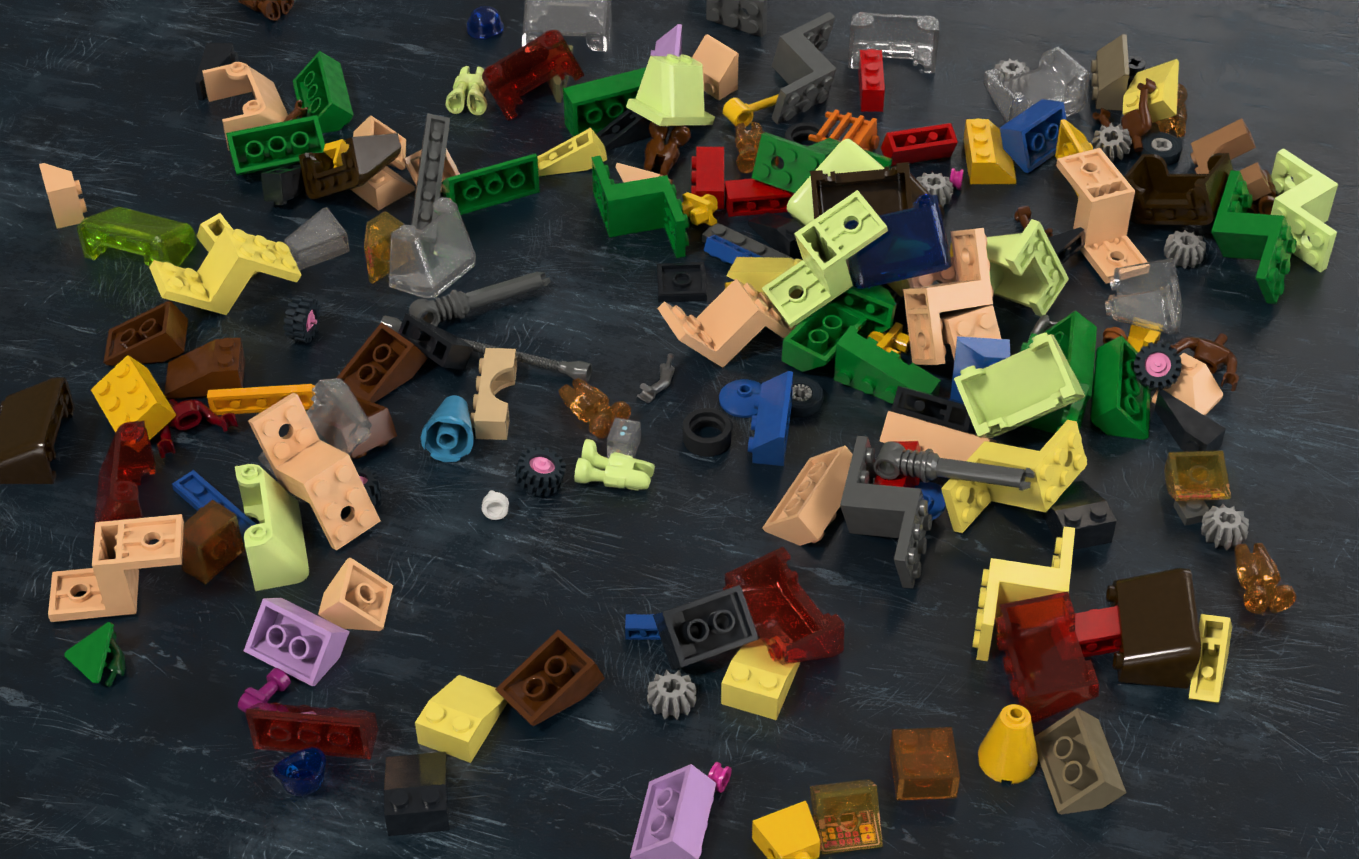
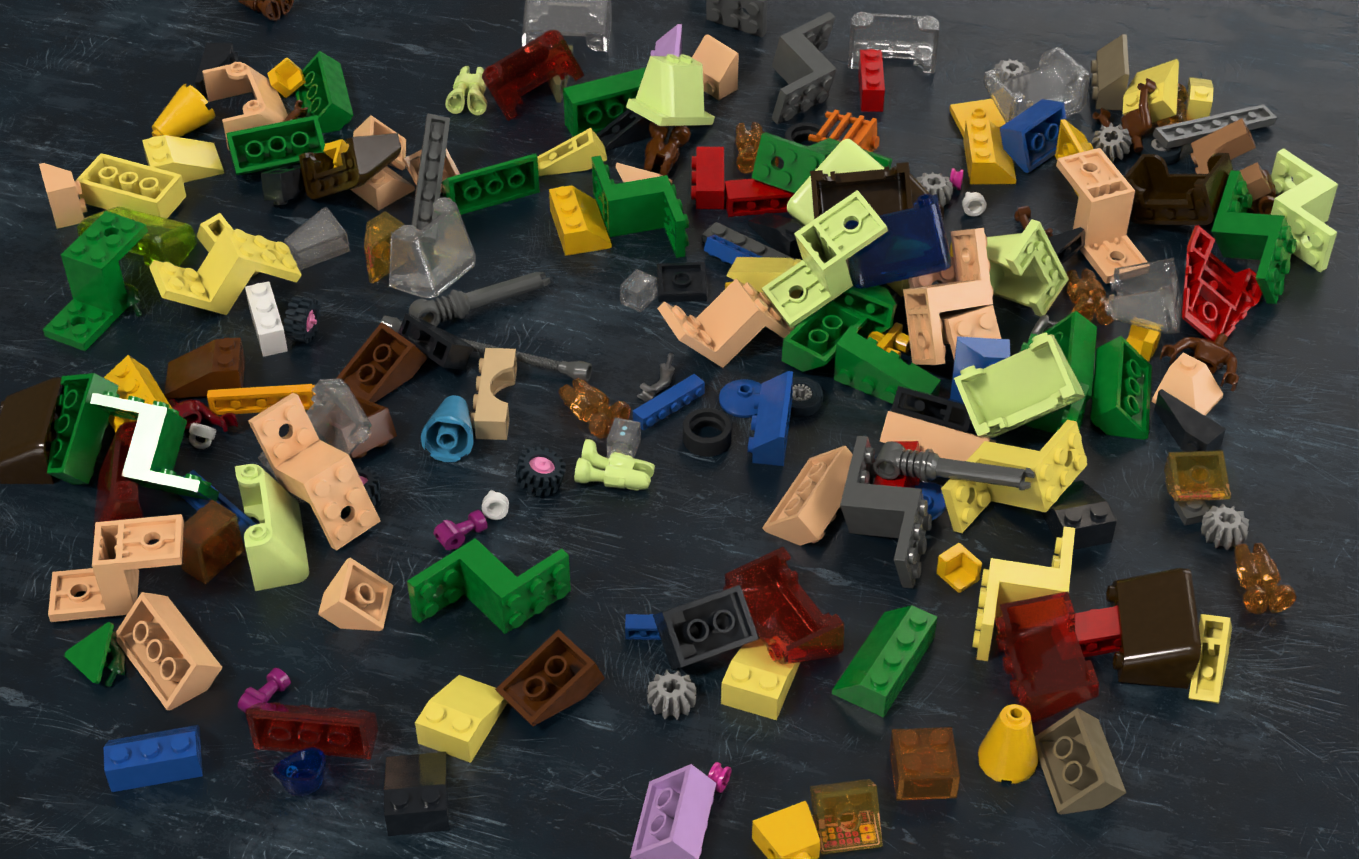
reddish brown slope [104,300,188,365] -> none
lavender slope [244,598,350,686] -> none
clear blue helmet [467,6,504,39] -> none
yellow hips [682,192,718,226] -> none
yellow piece [723,94,779,129] -> none
red brick [881,123,958,166] -> none
dark orange plate [1103,327,1128,344] -> none
black wheel [1128,56,1146,83] -> none
black wheel [1134,341,1182,391] -> none
light grey gear [1164,230,1206,269] -> none
none -> green bracket [43,211,148,351]
none -> green wedge [47,373,119,485]
none -> light yellow brick [77,153,186,225]
none -> bracket [90,391,220,502]
none -> blue slope [104,725,203,792]
none -> light nougat slope [116,592,223,710]
none -> dark green piece [123,280,142,317]
none -> light yellow slope [142,135,224,183]
none -> yellow cone [151,84,215,137]
none -> white tile [189,423,216,449]
none -> white brick [245,281,288,357]
none -> yellow panel [267,58,305,98]
none -> green bracket [407,538,571,634]
none -> magenta leg [433,509,488,550]
none -> yellow slope [549,185,612,256]
none -> clear brick [620,269,657,312]
none -> blue piece [633,374,705,430]
none -> green slope [832,605,938,718]
none -> yellow panel [936,543,982,593]
none -> yellow plate [950,98,1006,138]
none -> white tile [962,192,986,217]
none -> clear orange piece [1066,269,1117,325]
none -> dark grey plate [1153,104,1277,149]
none -> red wedge [1182,225,1262,342]
none -> light yellow slope [1185,77,1214,121]

